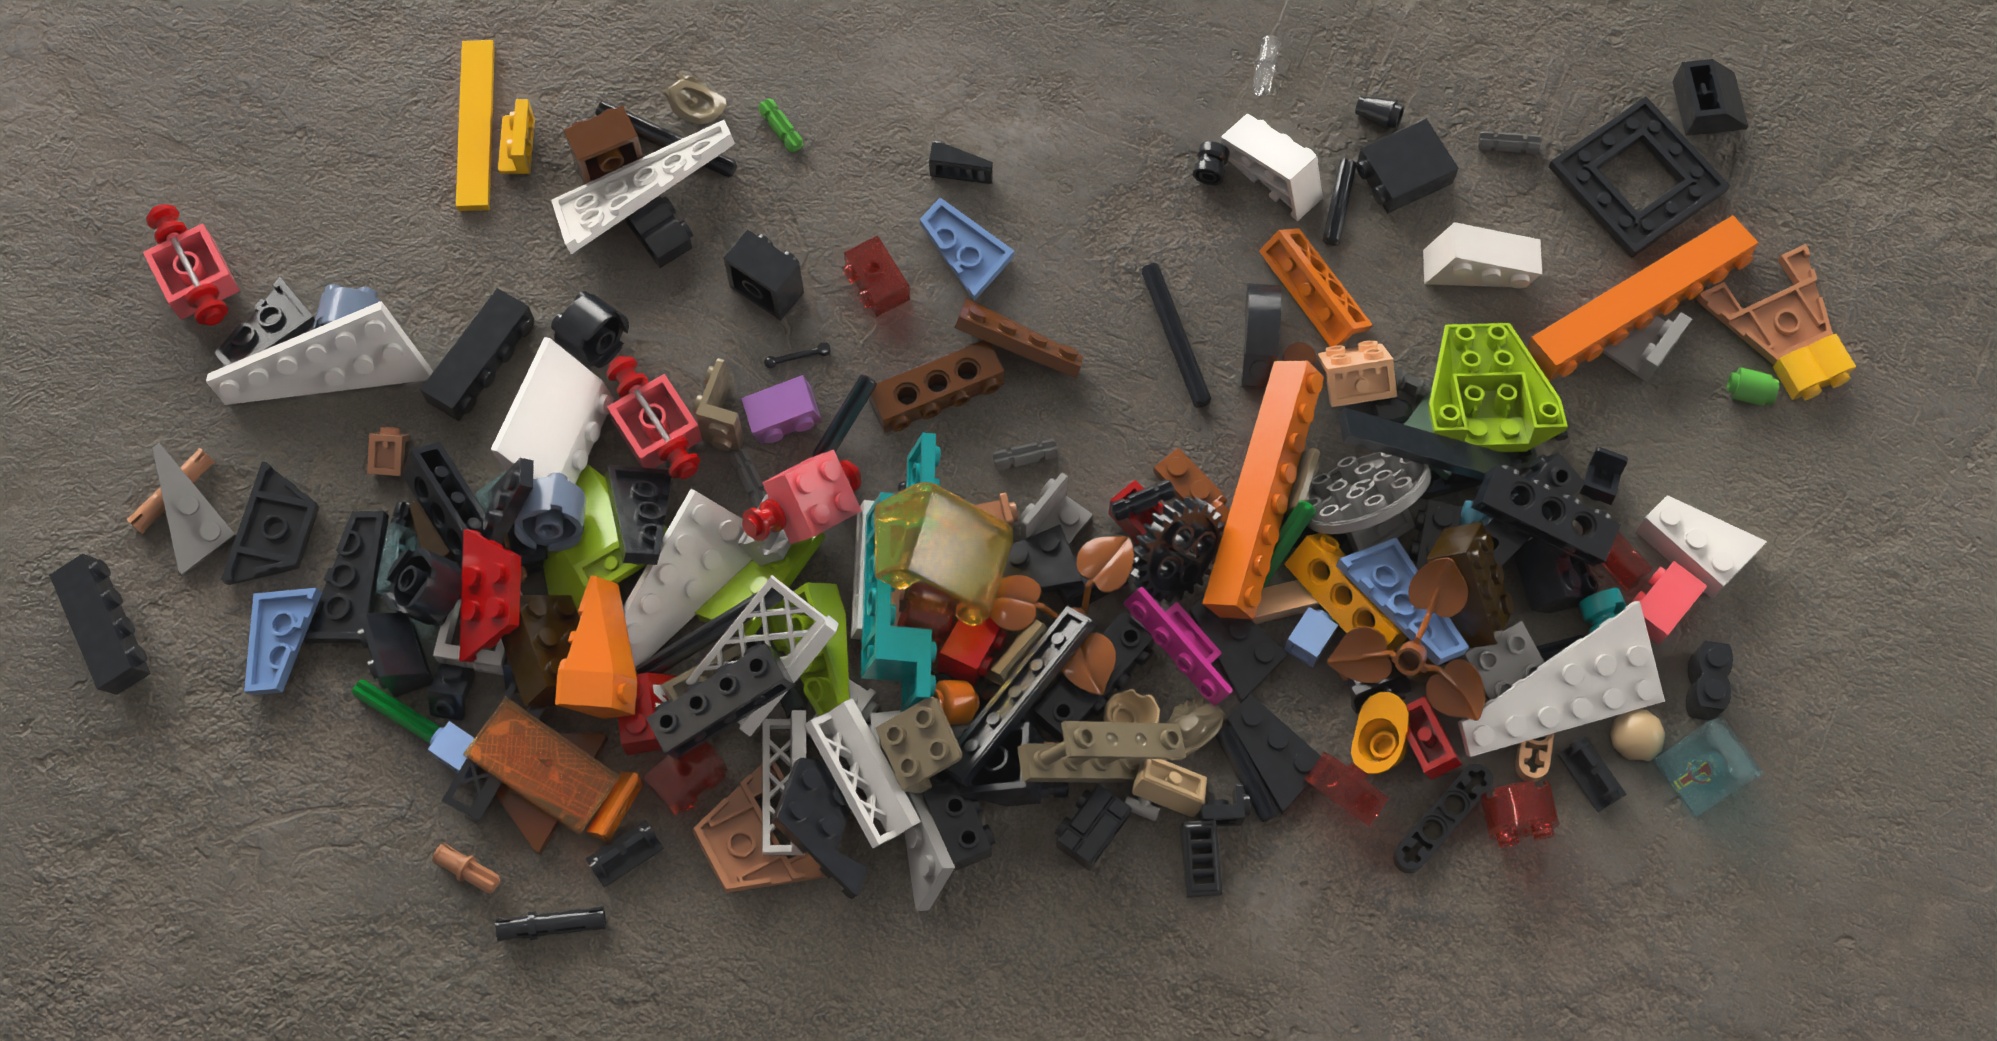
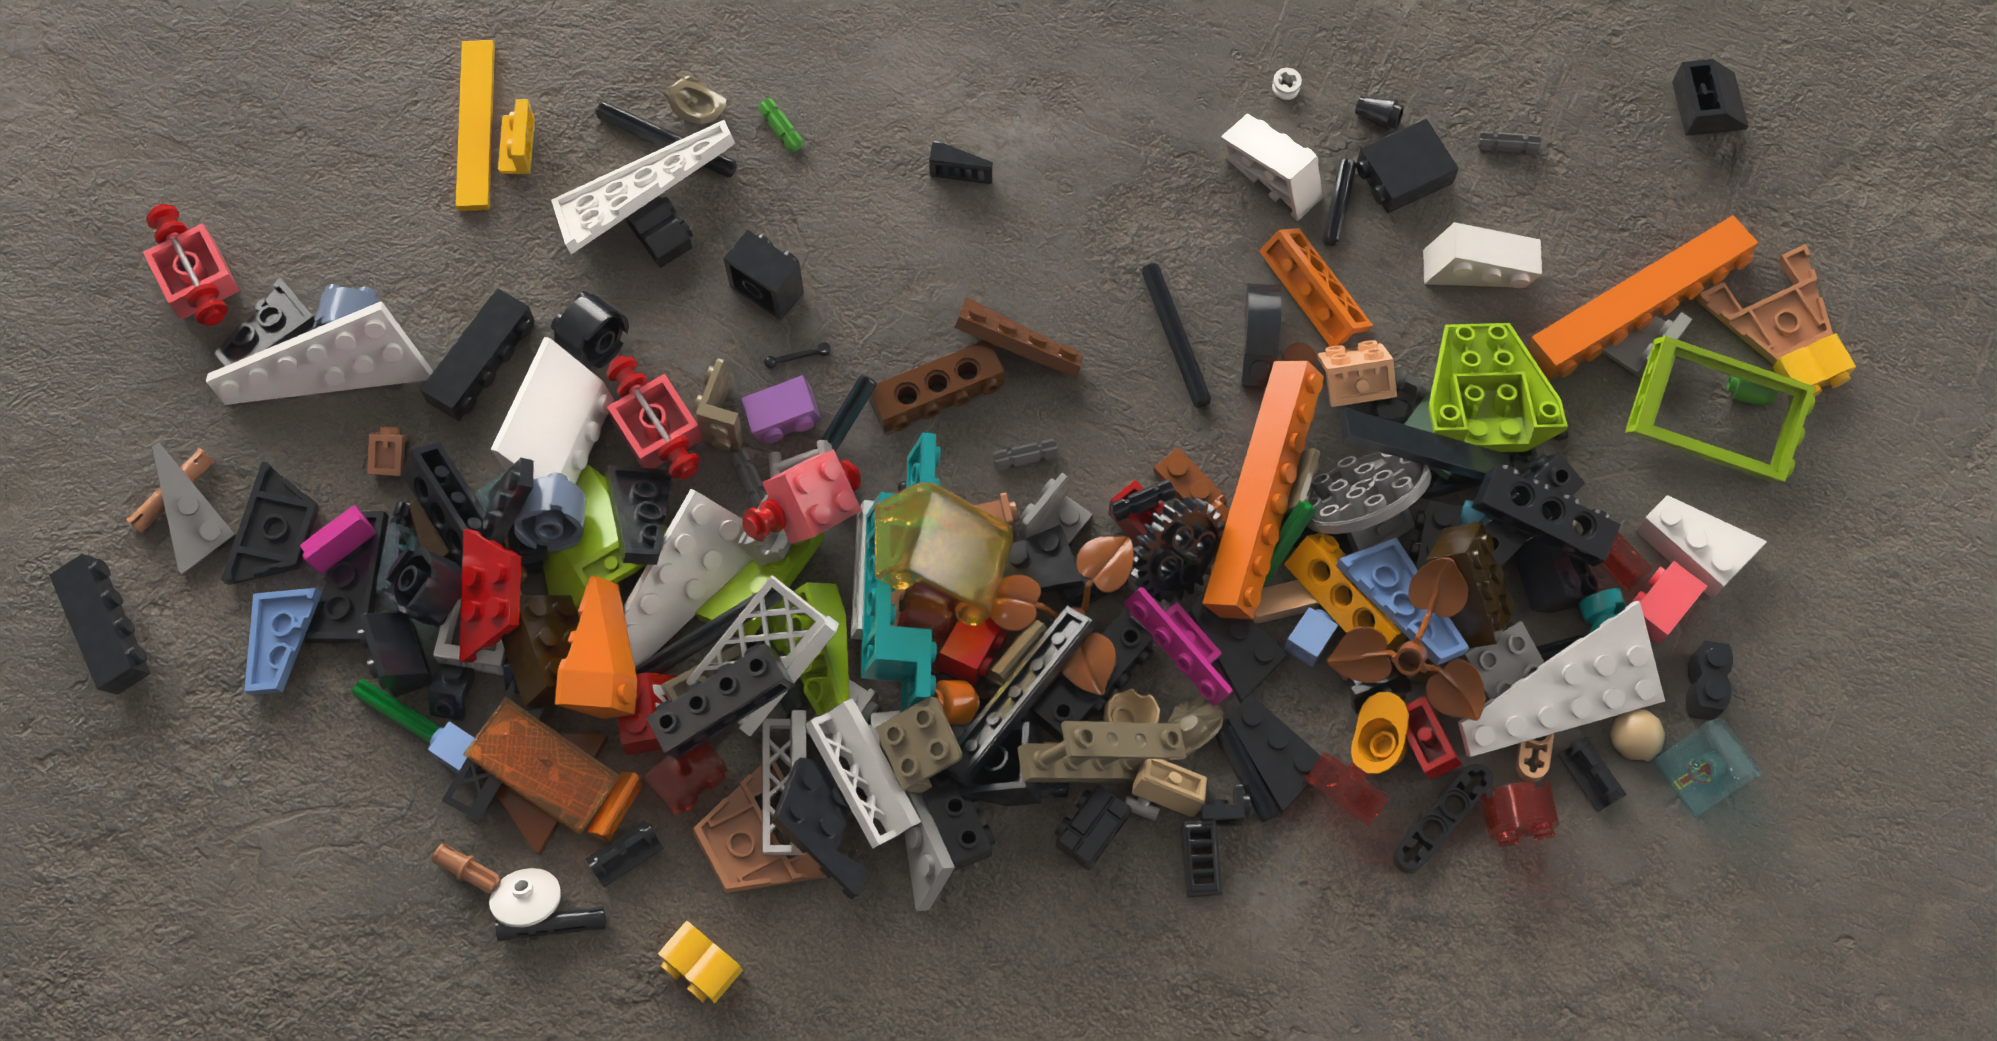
reddish brown brick [563,106,643,184] -> none
clear red brick [842,235,910,317] -> none
medium blue wing [920,198,1015,301] -> none
black wheel [1192,141,1230,185] -> none
clear axle [1252,35,1281,95] -> none
black plate [1549,96,1730,258] -> none
black bracket [1579,447,1628,505] -> none
none -> dark pink panel [300,504,376,574]
none -> white dish [489,868,561,927]
none -> yellow brick [658,921,743,1004]
none -> light grey piece [768,440,832,478]
none -> white bush [1272,68,1302,100]
none -> lime door [1625,336,1815,483]

